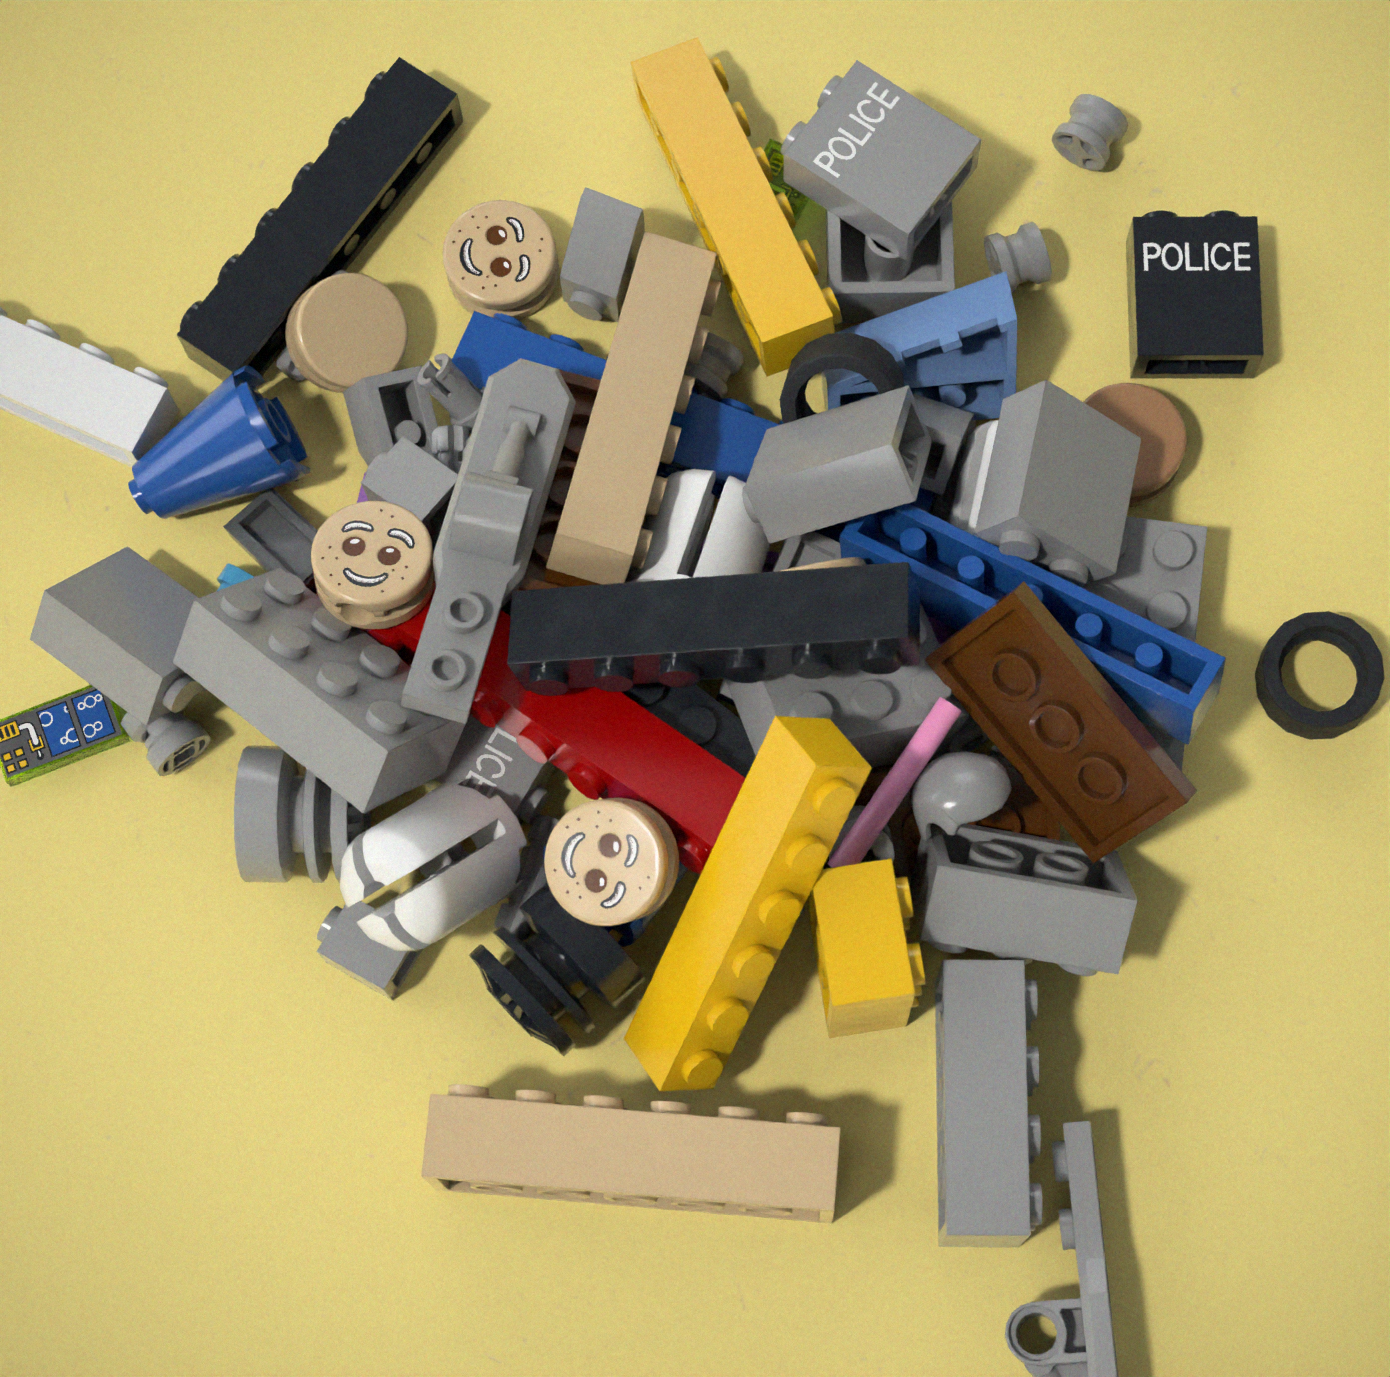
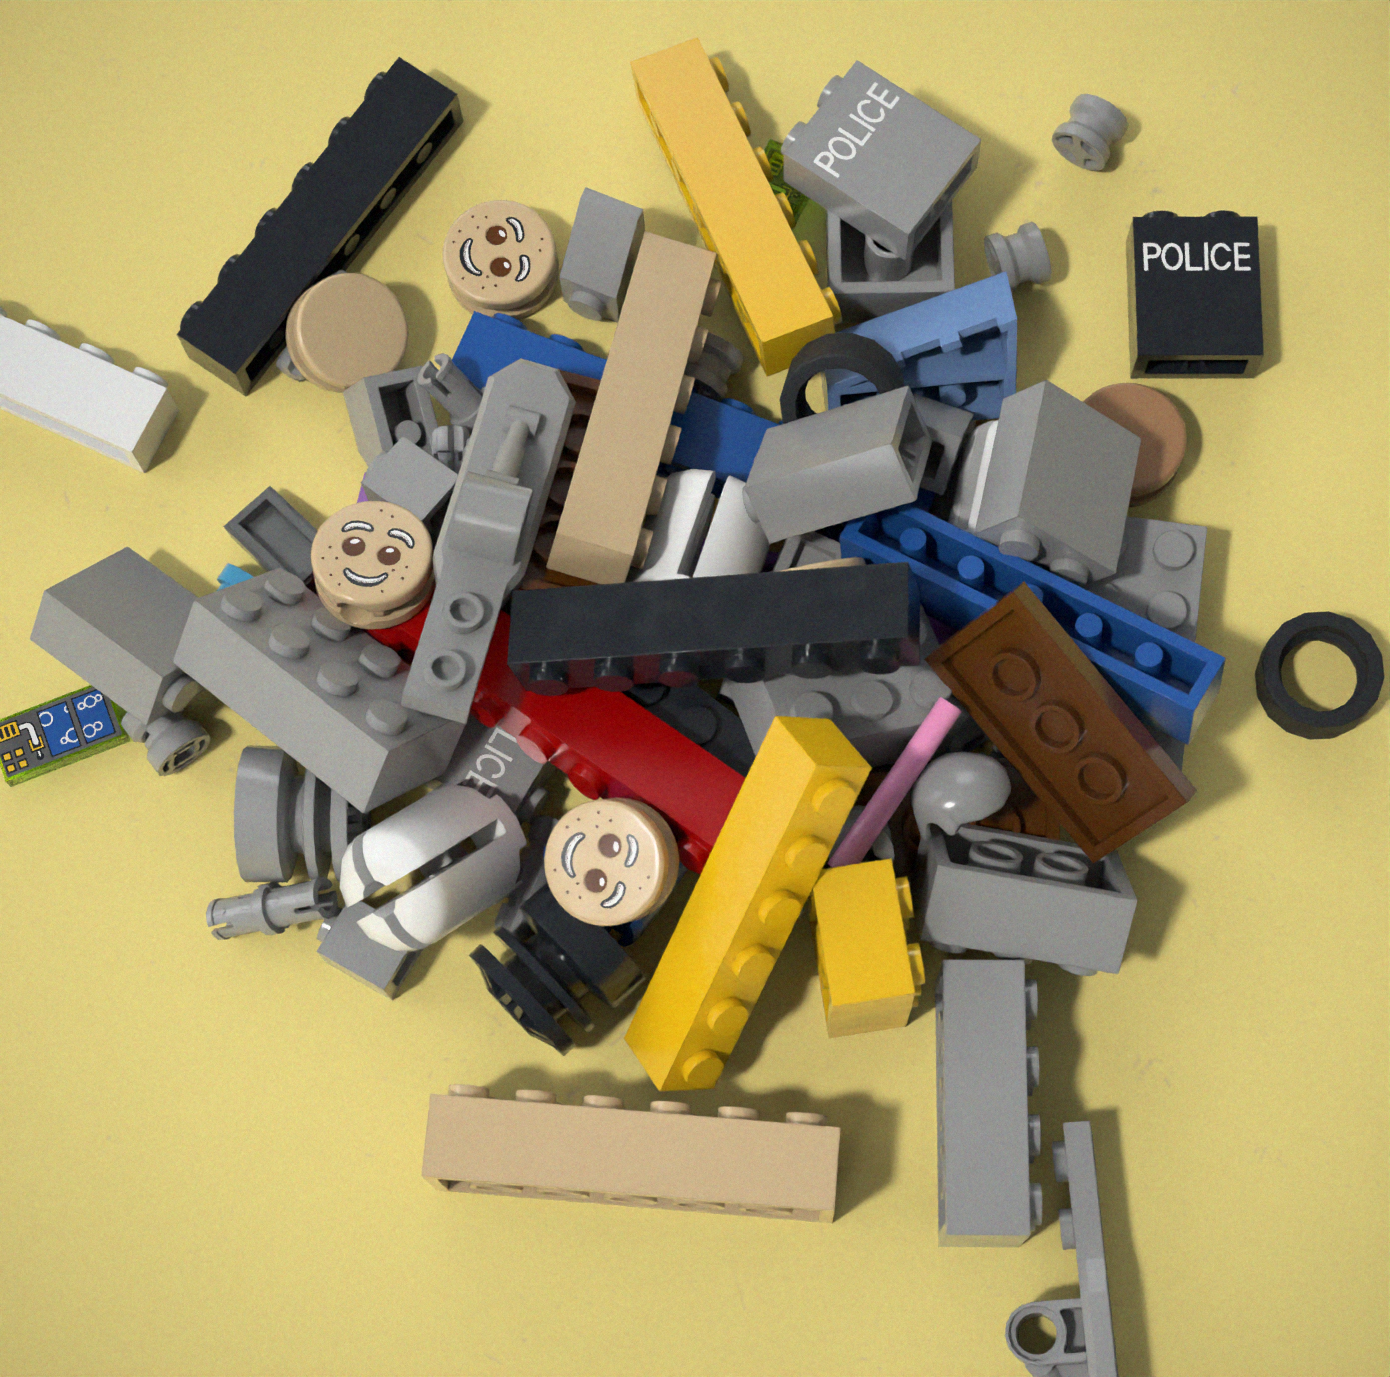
blue cone [128,365,310,519] -> none
none -> light grey pin [206,877,338,940]

